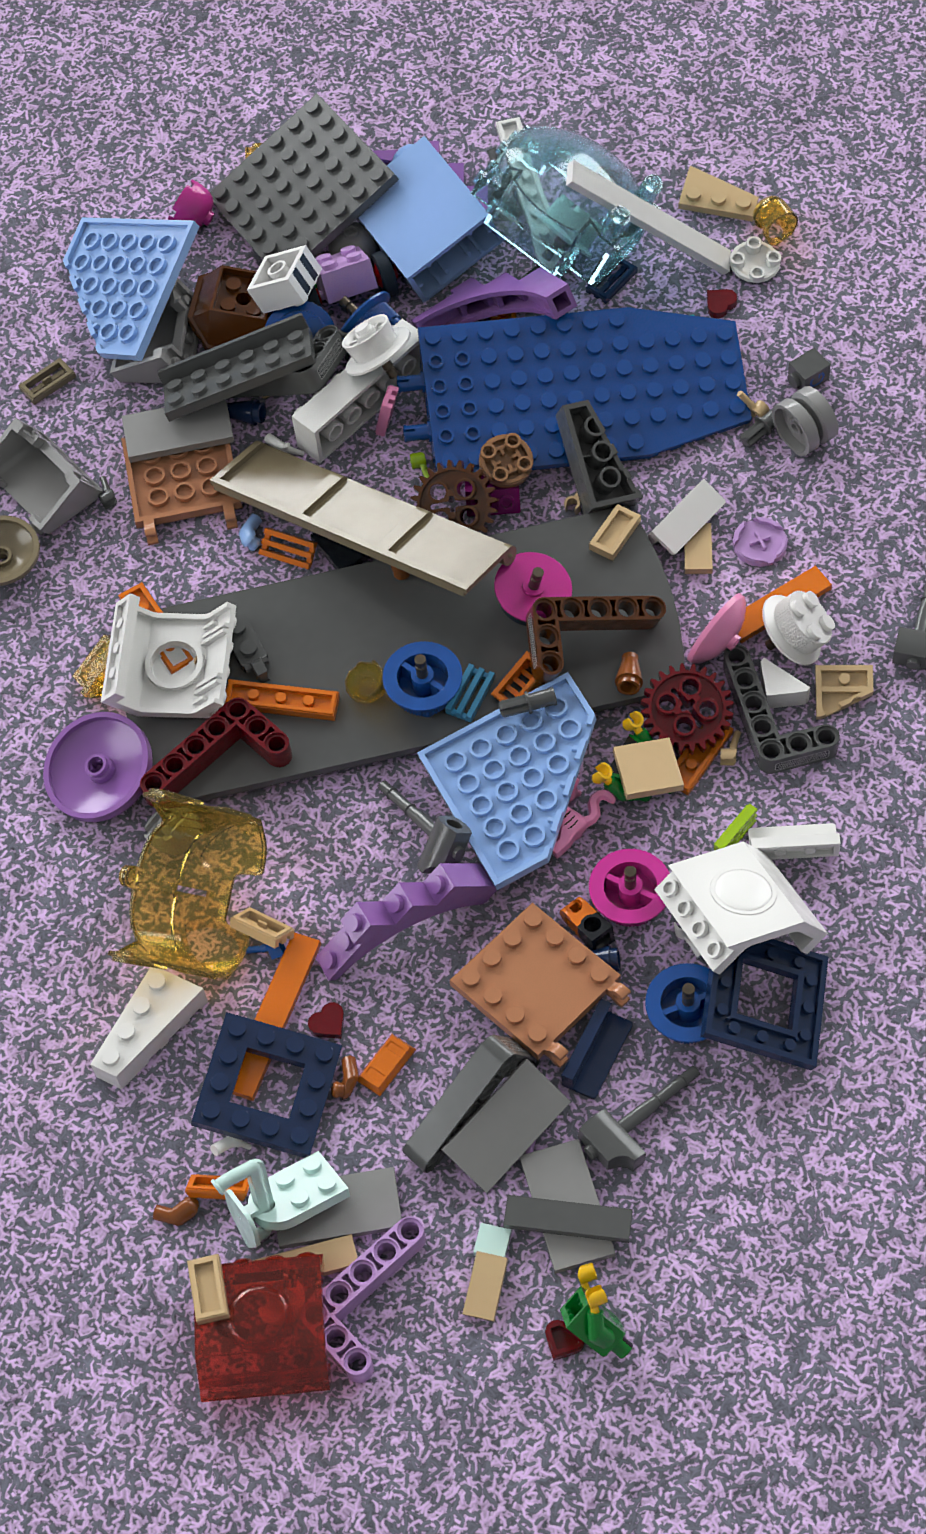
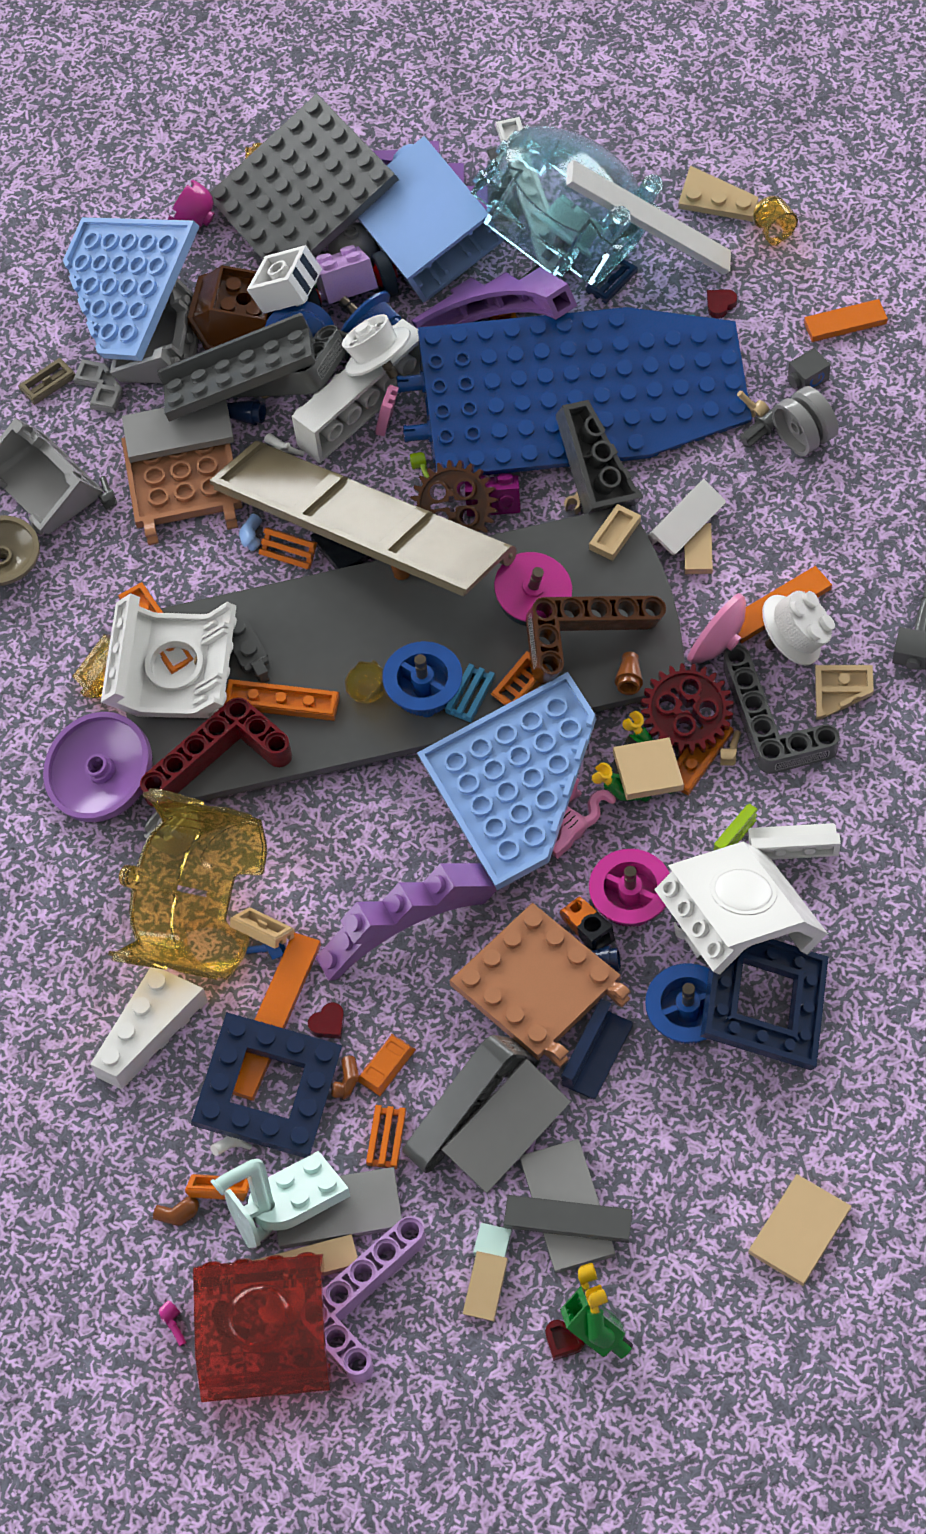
tan tile [187,1254,230,1325] -> none
dark grey piece [378,781,472,873] -> none
medium nougat tile [479,433,533,488] -> none
dark grey axle [499,687,557,717] -> none
dark grey piece [578,1065,700,1172] -> none
white dish [729,236,781,283] -> none
lavender tile [733,517,788,567] -> none
white slope [760,658,810,708] -> none
none -> light grey tile [73,359,123,413]
none -> dark pink hand [159,1300,187,1347]
none -> orange tile [366,1105,406,1169]
none -> tan tile [748,1174,851,1286]
none -> orange tile [804,299,888,342]

